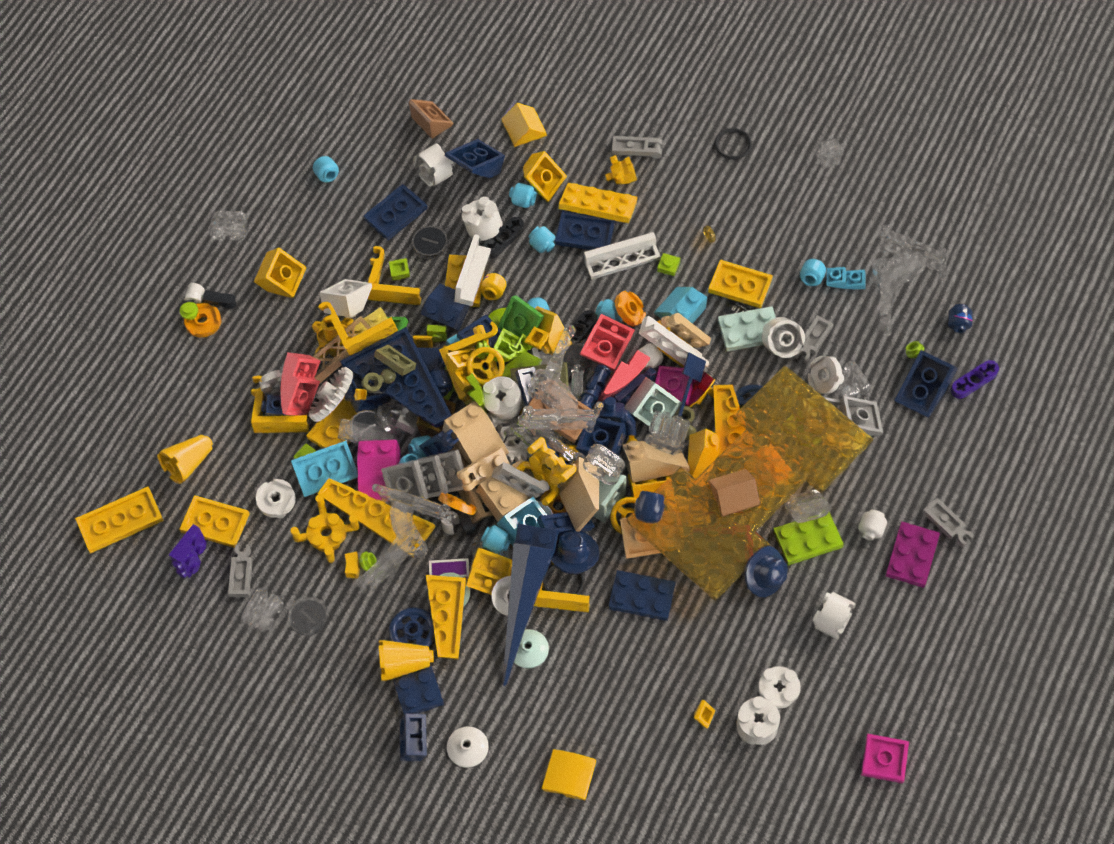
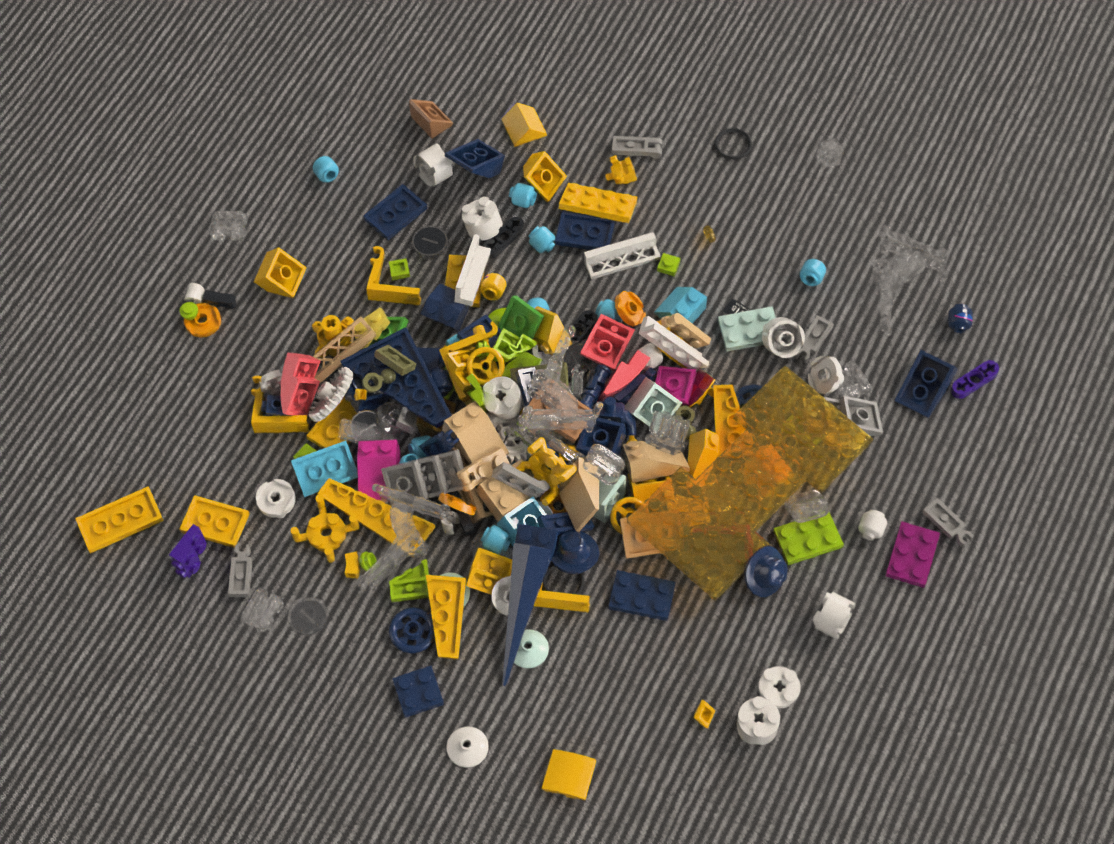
yellow cone [157,435,213,484] -> none
yellow hinge [318,302,399,356] -> none
white slope [320,279,372,318] -> none
yellow cone [379,640,434,681] -> none
dark blue brick [399,714,427,761] -> none
yellow slope [413,335,433,348] -> none
lime plate [427,325,448,342] -> none
dark purple tile [429,558,469,580] -> none
yellow slope [524,327,550,349] -> none
dark blue helmet [634,491,665,524] -> none
dark blue piece [678,352,706,417] -> none
yellow plate [708,260,773,309] -> none
medium nougat slope [708,469,760,517] -> none
medium azure slope [826,267,866,289] -> none
dark pink plate [861,734,909,784] -> none
lime plate [906,341,924,358] -> none
none -> lime wing [389,559,429,603]

